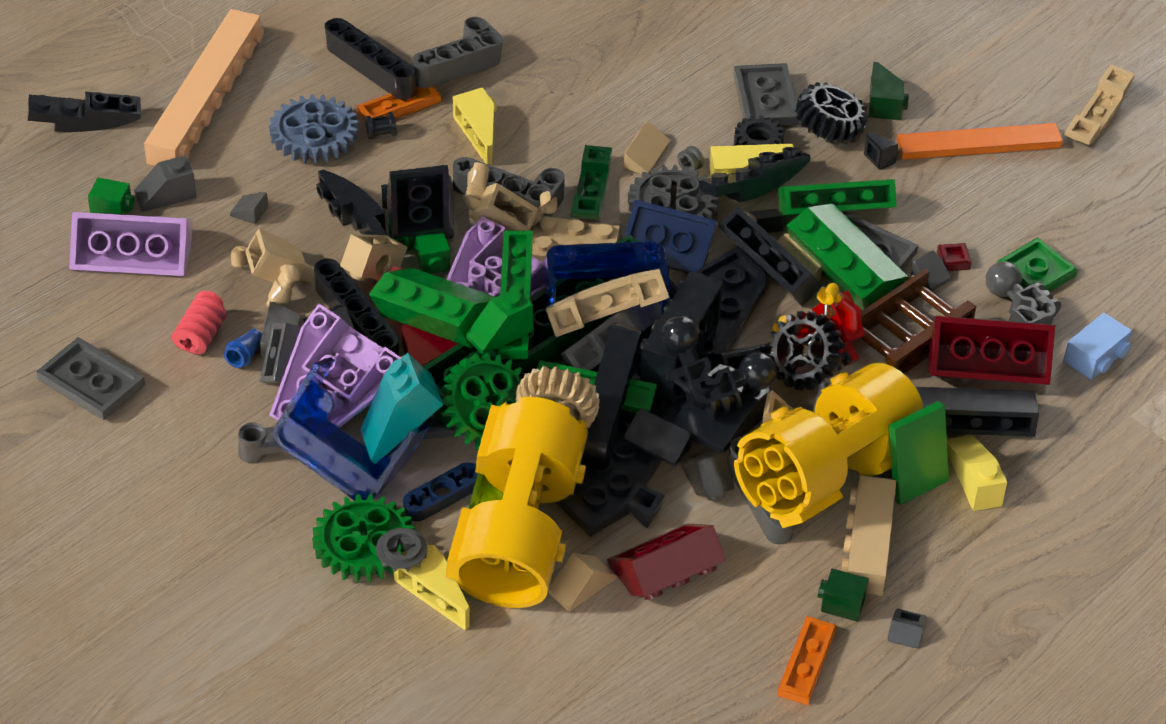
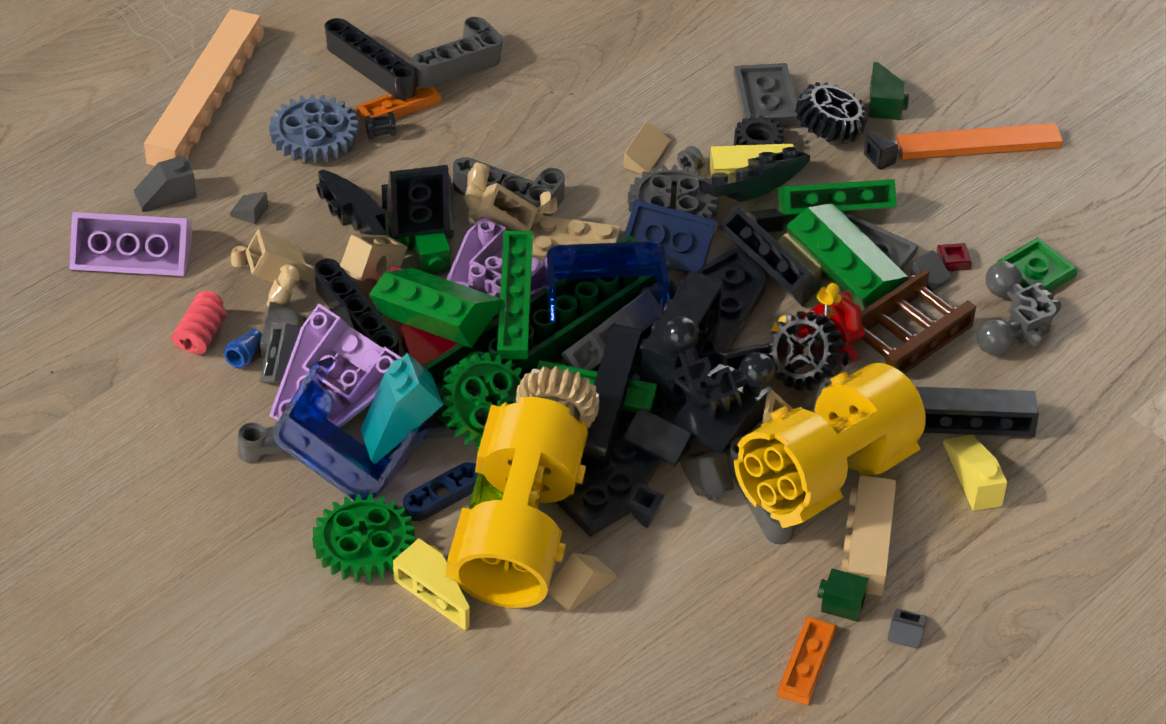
black slope [28,91,141,132] -> none
dark grey plate [36,337,145,420] -> none
green brick [88,177,135,215] -> none
dark grey gear [376,528,428,572] -> none
light yellow slope [453,87,497,165] -> none
green slope [466,288,533,355] -> none
tan slope [546,269,669,337] -> none
dark green slope [571,145,612,220] -> none
dark red slope [607,523,726,600] -> none
green tile [888,401,949,505] -> none
dark red slope [927,316,1056,385] -> none
light blue brick [1063,312,1132,380] -> none
tan slope [1064,64,1135,145] -> none

